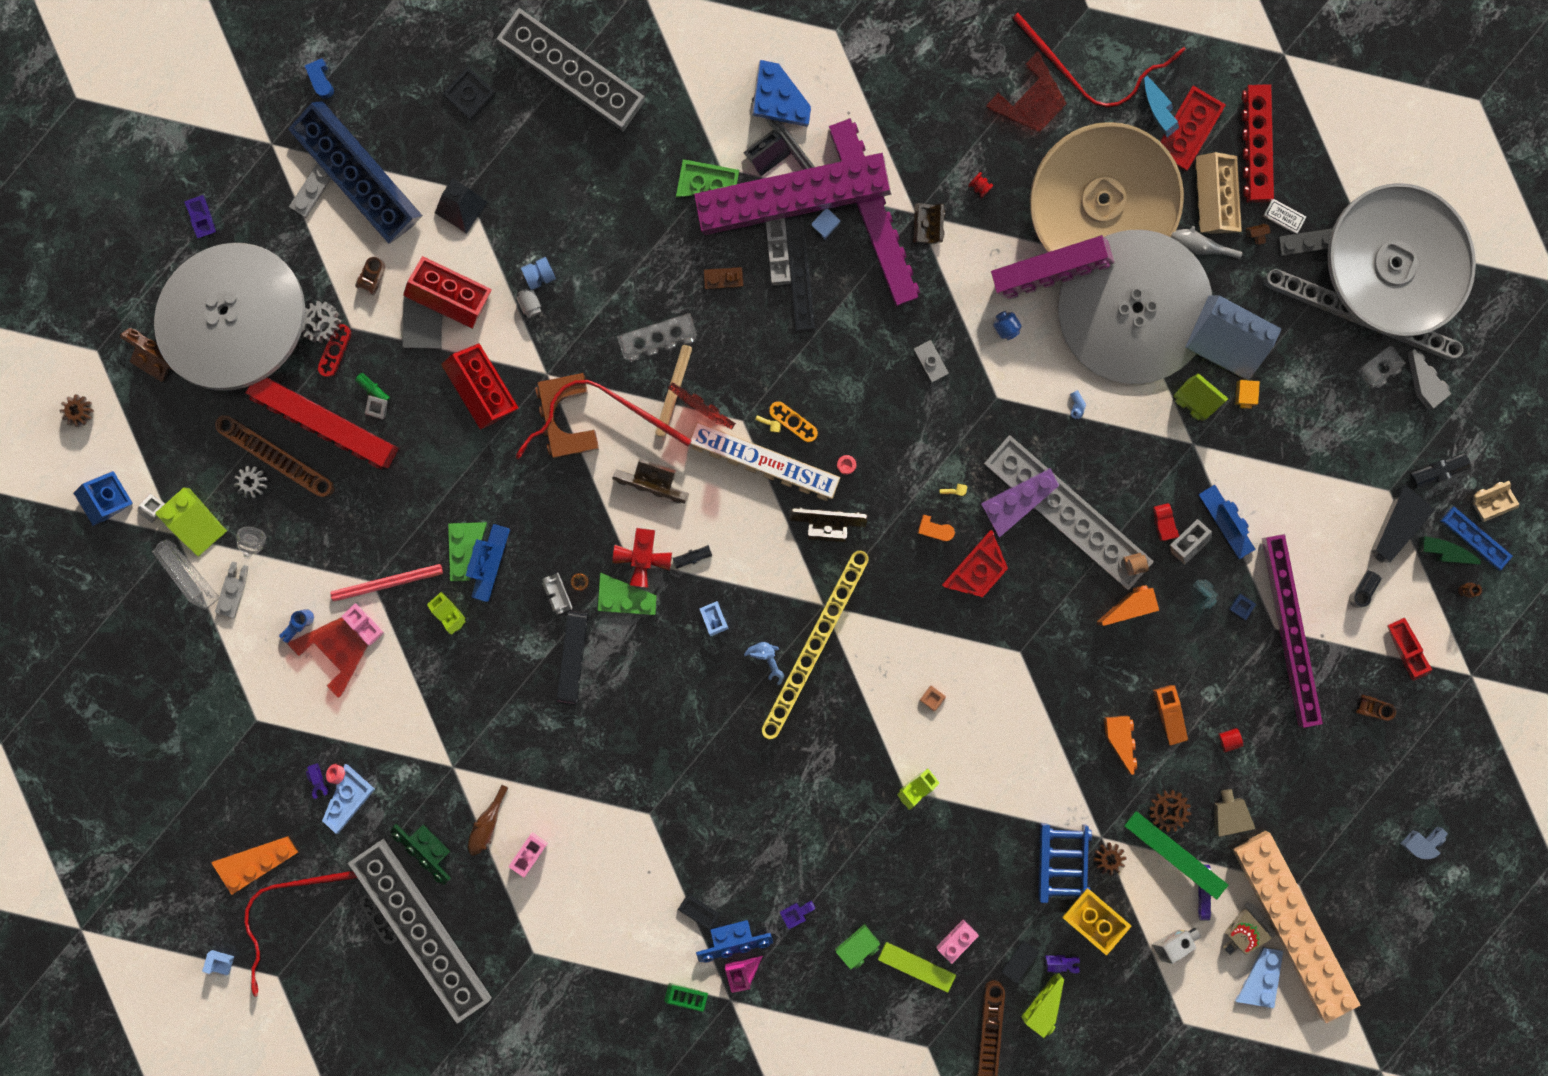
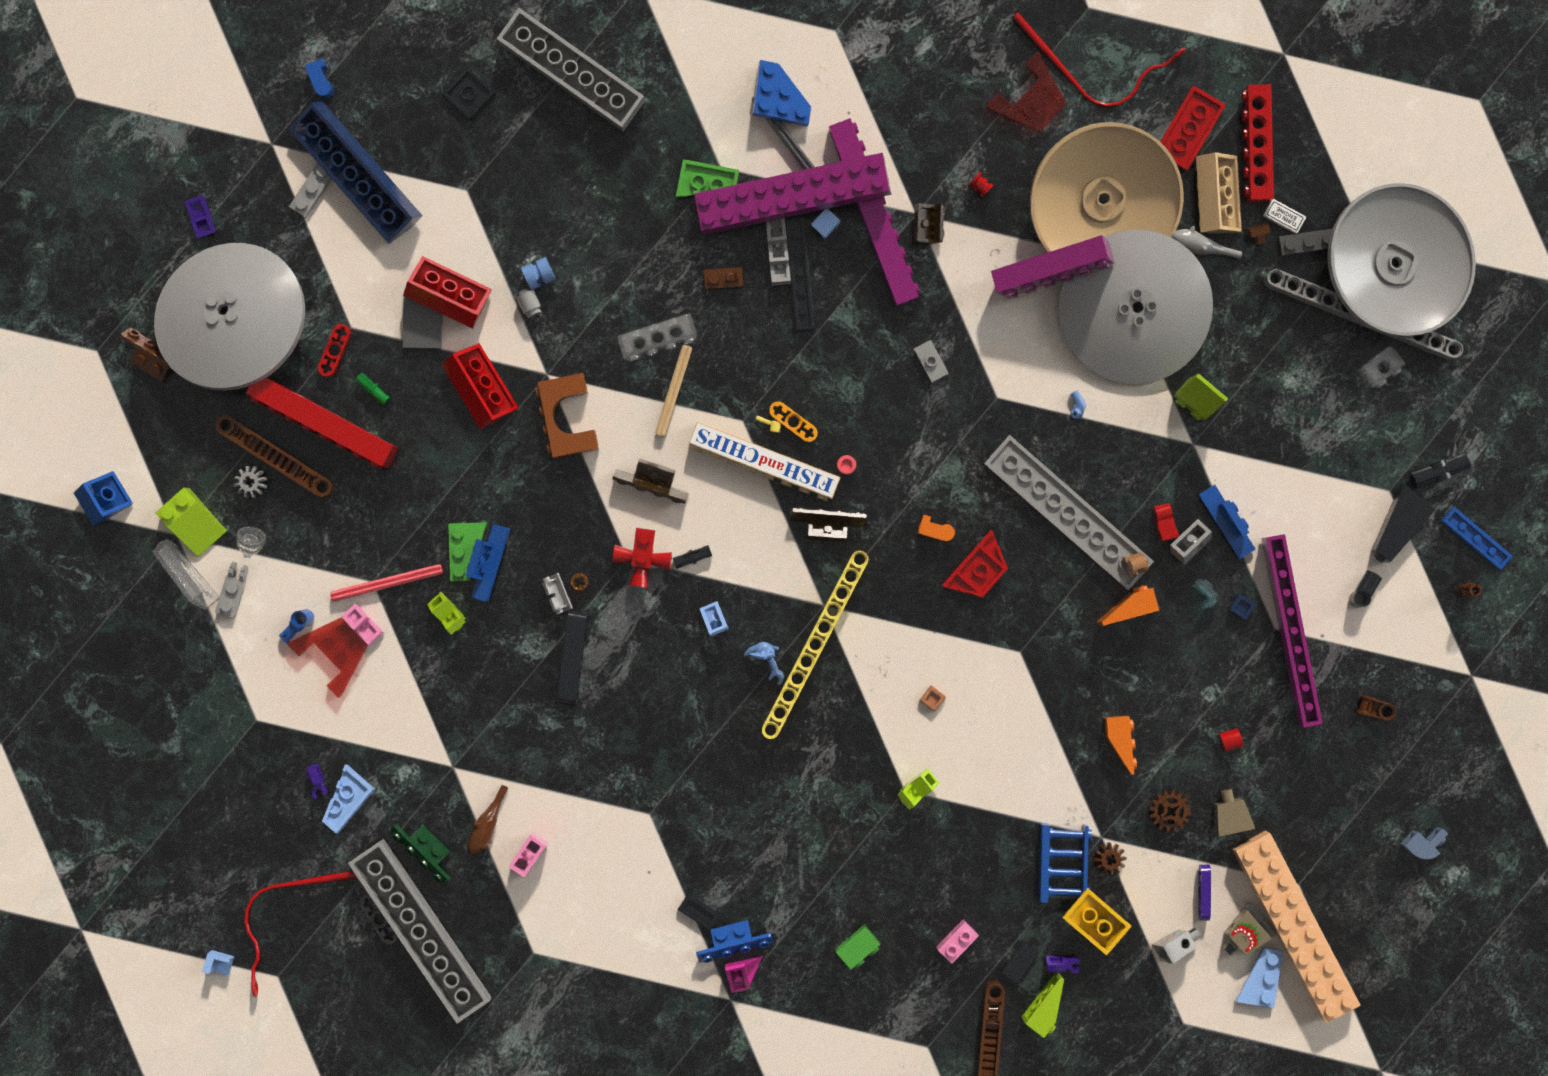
reddish brown gear [59,394,94,427] -> none
light grey slope [137,493,165,523] -> none
orange wing [211,836,298,895] -> none
light grey gear [302,301,341,343] -> none
coral tile [326,764,345,784] -> none
reddish brown piece [355,257,386,295] -> none
light grey slope [365,396,388,419] -> none
black slope [435,178,487,234] -> none
red piece [516,380,692,459] -> none
bright green wing [598,573,657,615] -> none
green slope [664,982,708,1012] -> none
clear red wing [668,382,736,430] -> none
black panel [743,130,791,176] -> none
dark purple plate [780,901,815,929] -> none
lime tile [878,942,956,992] -> none
light yellow hand [940,484,967,496] -> none
medium lavender wing [982,468,1059,537] -> none
blue head [993,311,1022,340] -> none
green tile [1125,811,1229,900] -> none
dark azure slope [1144,76,1179,137] -> none
orange slope [1153,685,1188,745] -> none
sand blue slope [1185,295,1281,380] -> none
light orange brick [1235,380,1260,409] -> none
red slope [1387,618,1432,681] -> none
light grey slope [1408,349,1451,410] -> none
dark green slope [1418,536,1481,565] -> none
tan bracket [1472,481,1519,522] -> none

